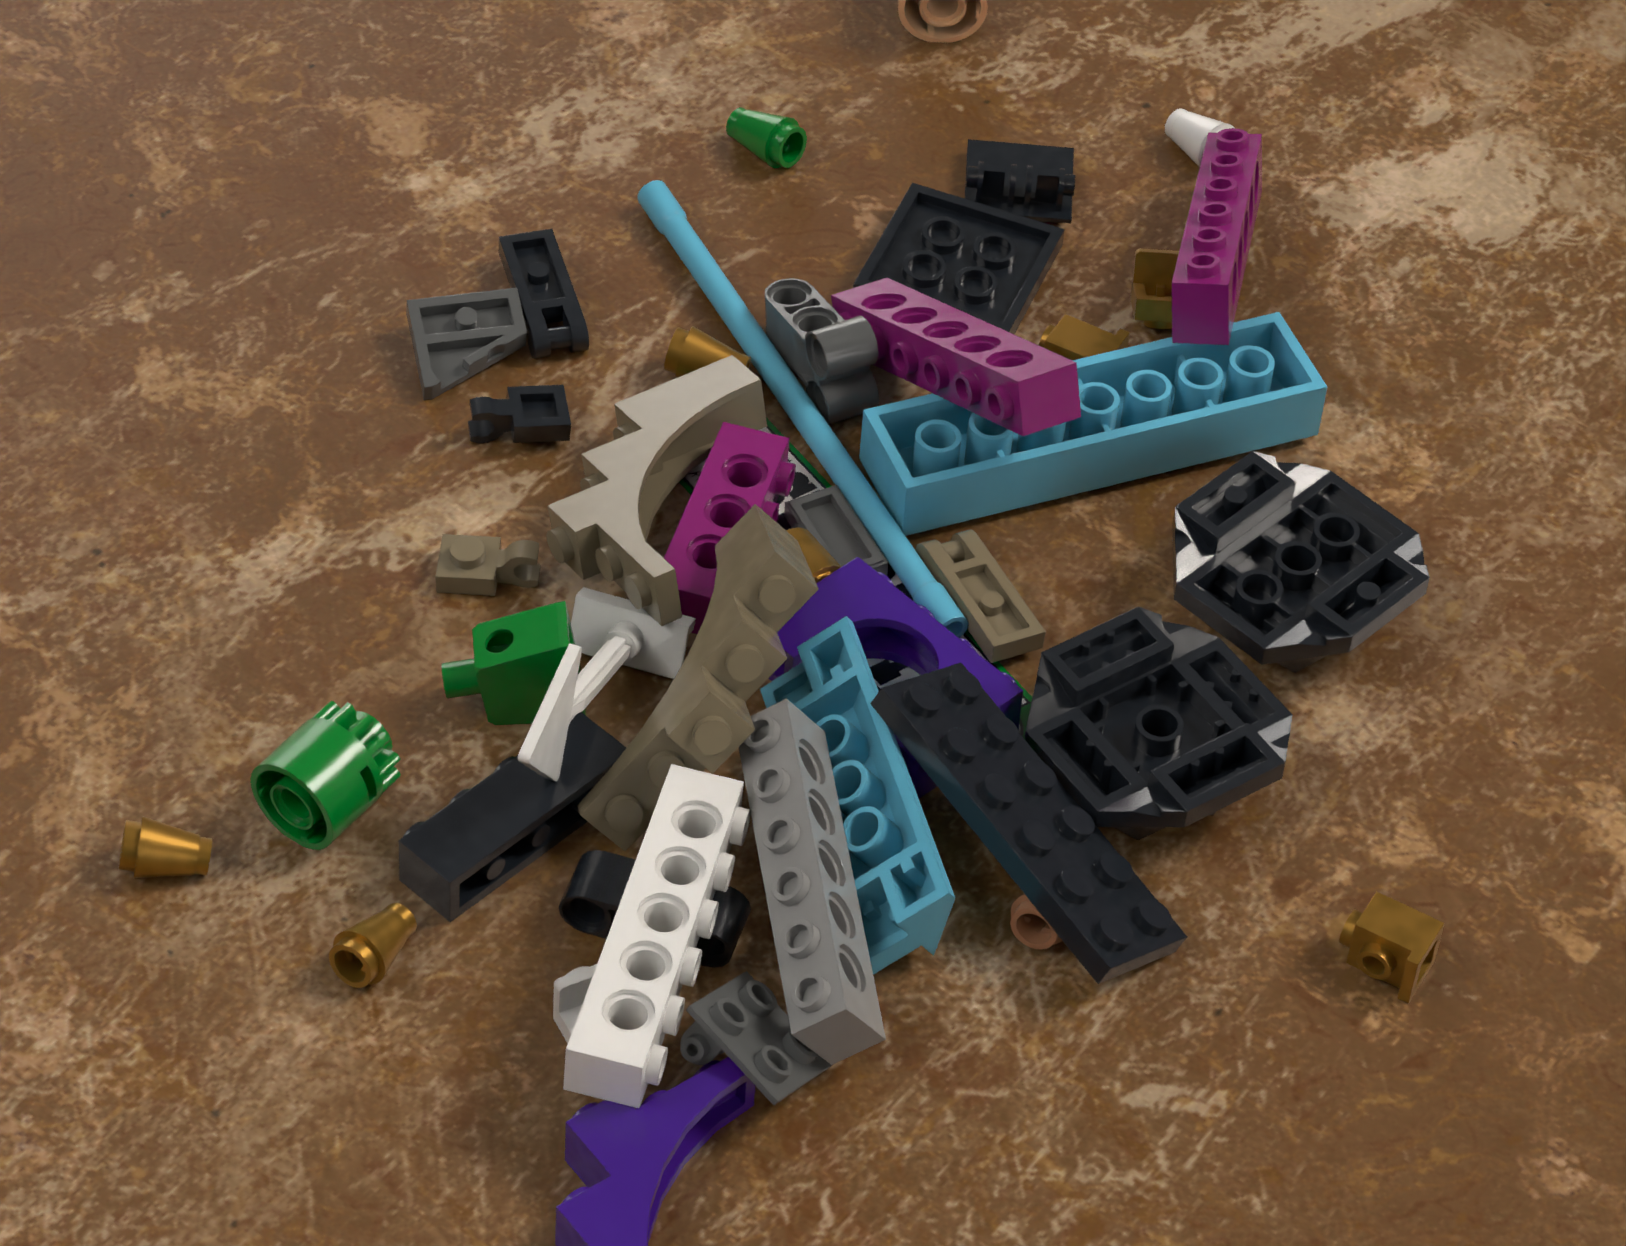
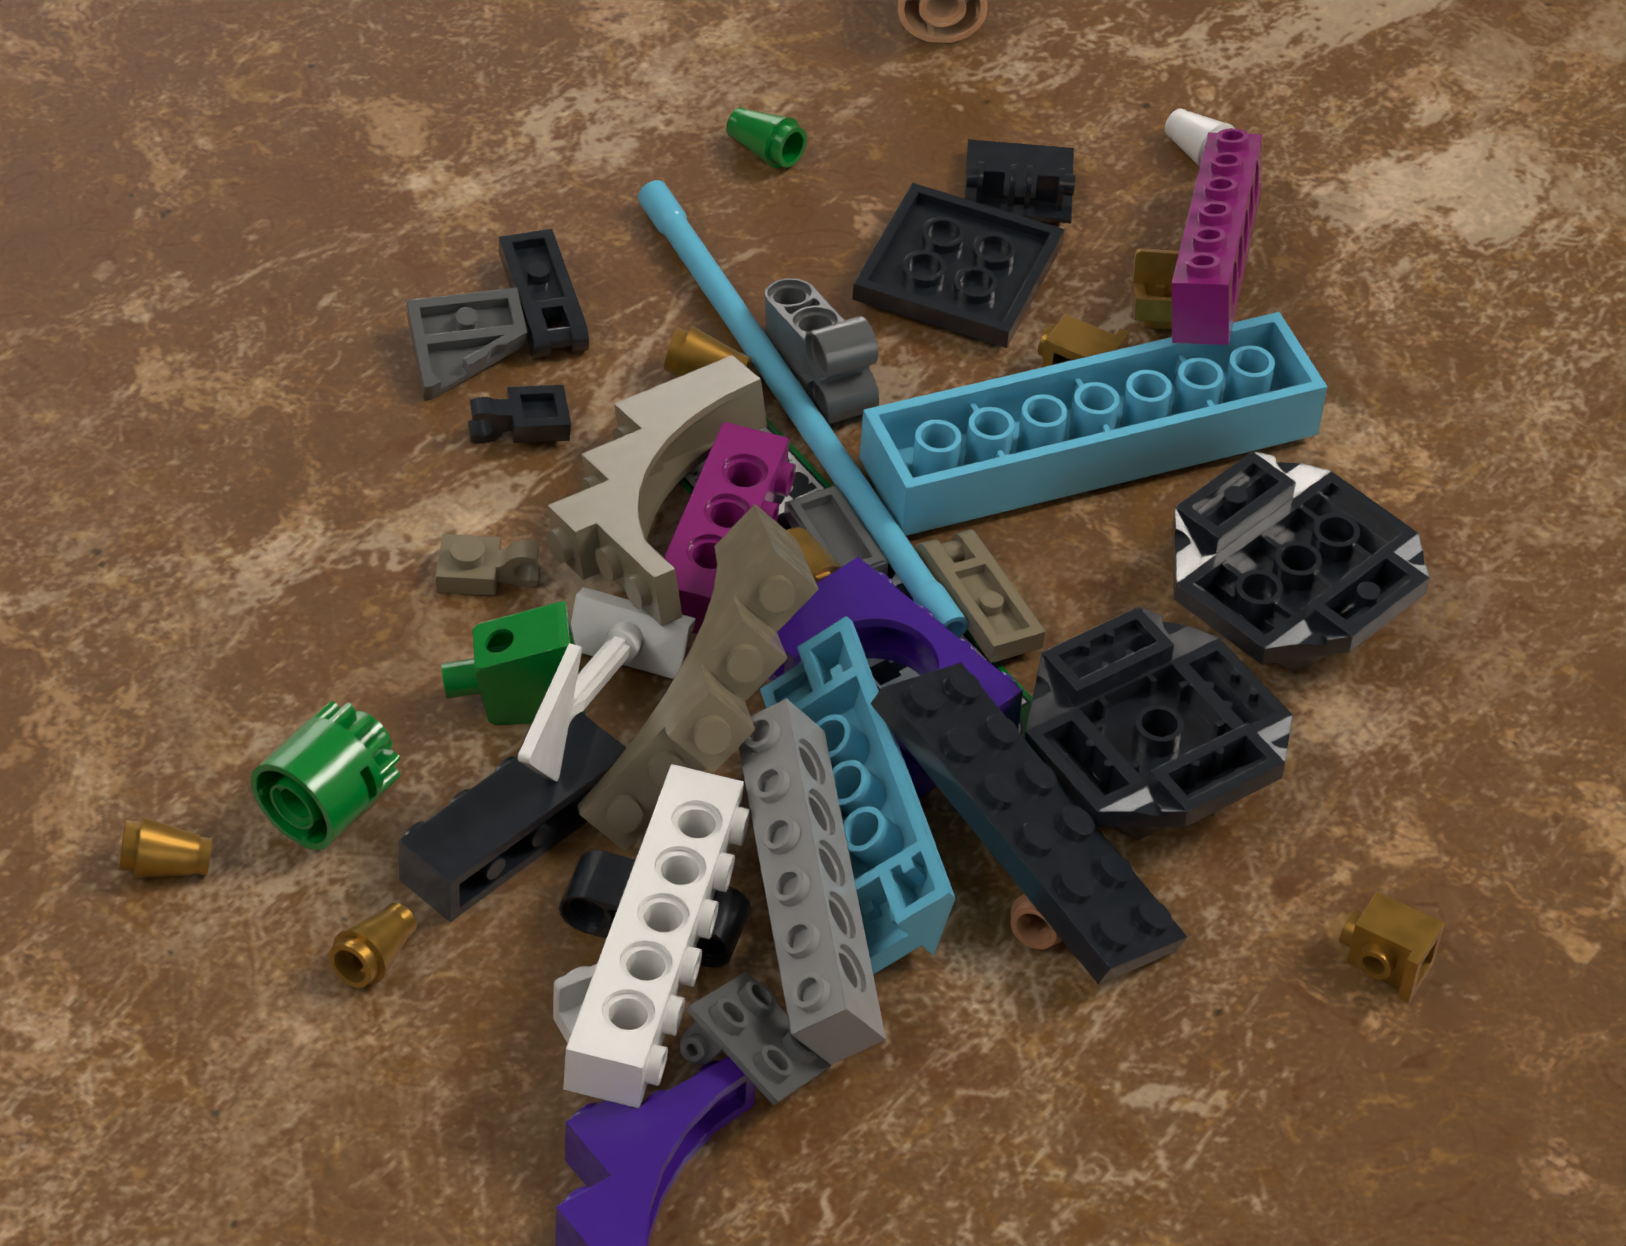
magenta brick [831,278,1081,436] -> none

